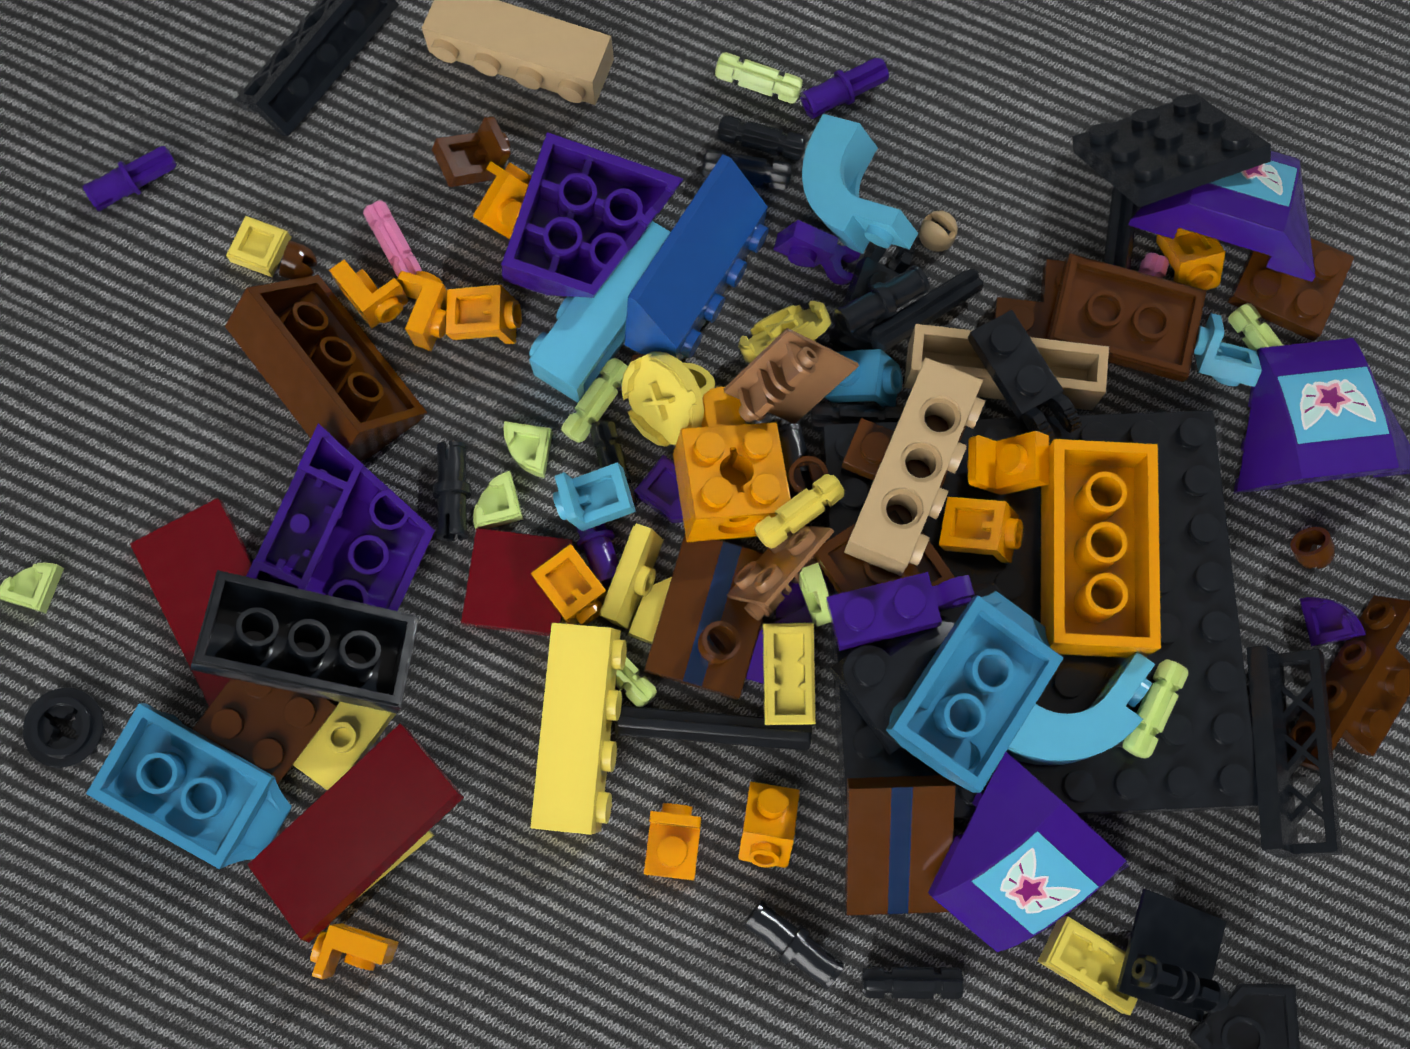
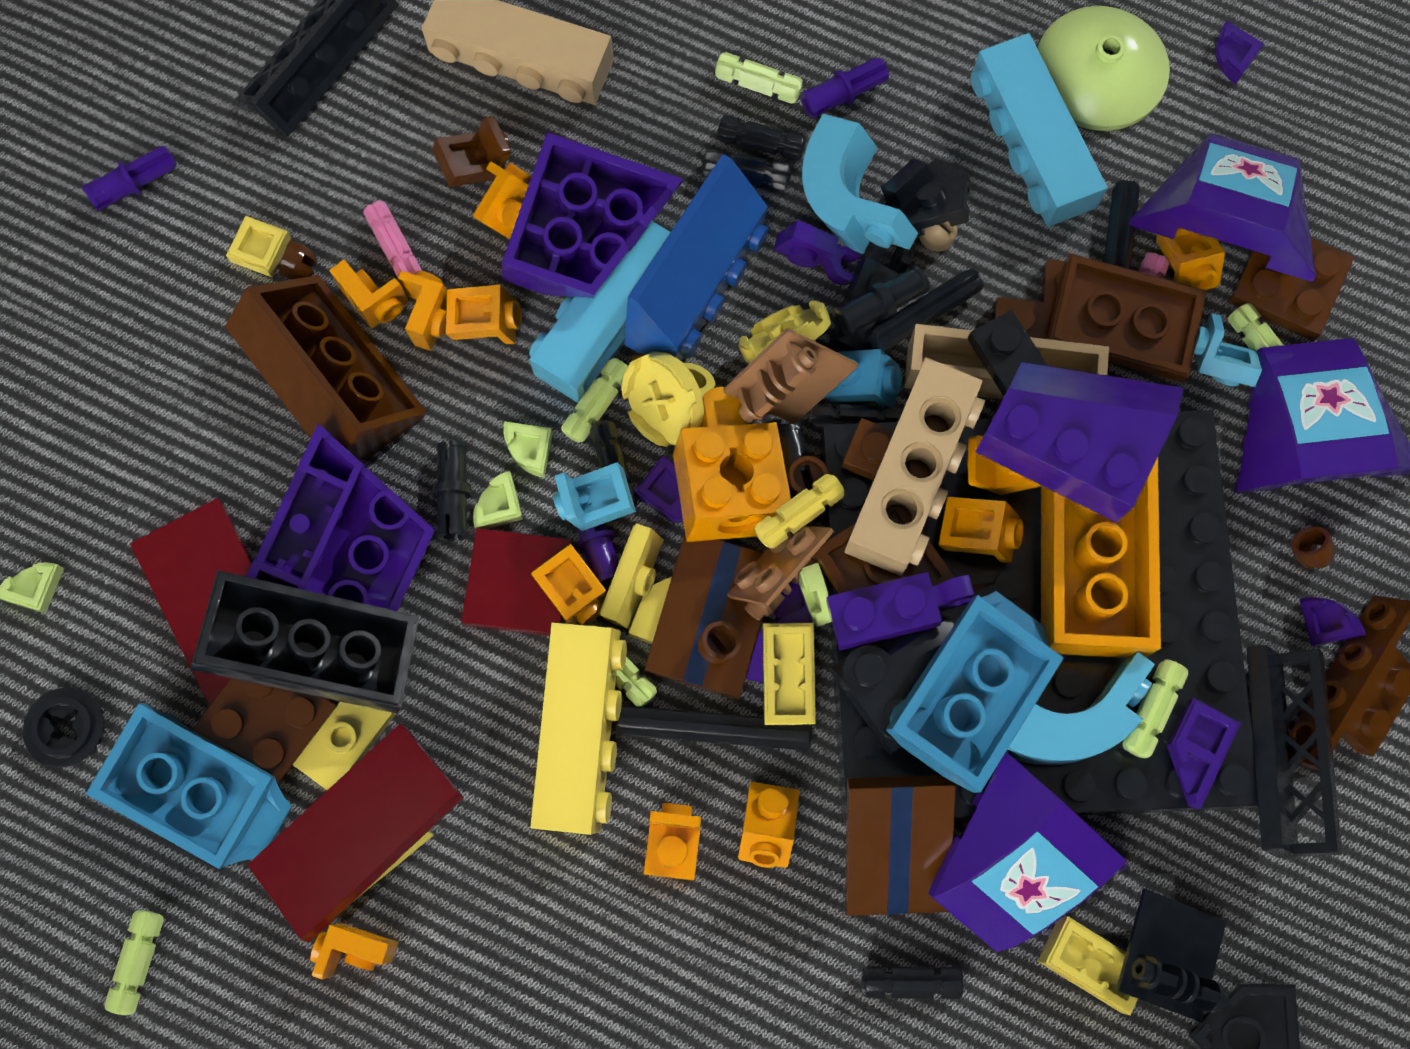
black pin [742,900,845,990] -> none
black plate [1072,94,1271,207] -> none
none -> yellowish green axle [104,910,164,1015]
none -> black plate [881,158,970,237]
none -> medium azure brick [971,33,1108,227]
none -> dark purple wedge [975,362,1183,523]
none -> yellowish green dish [1037,6,1170,131]
none -> dark purple tile [1167,698,1241,810]
none -> dark purple tile [1215,20,1264,84]

